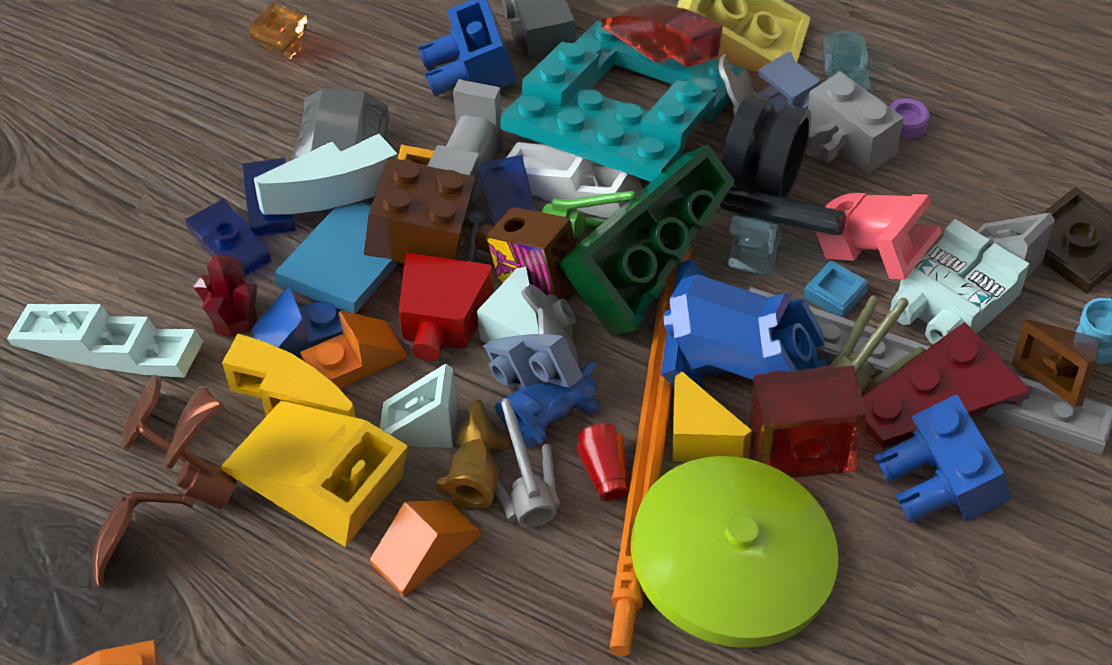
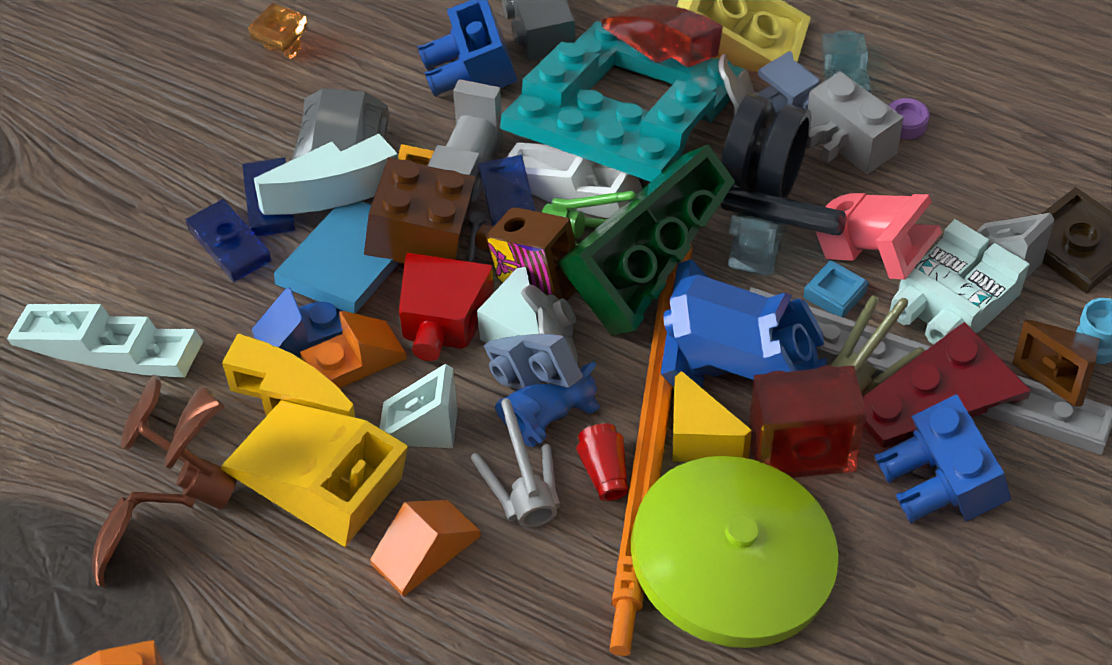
dark red rock [193,254,258,338] -> none
pearl gold animal [435,400,512,509] -> none

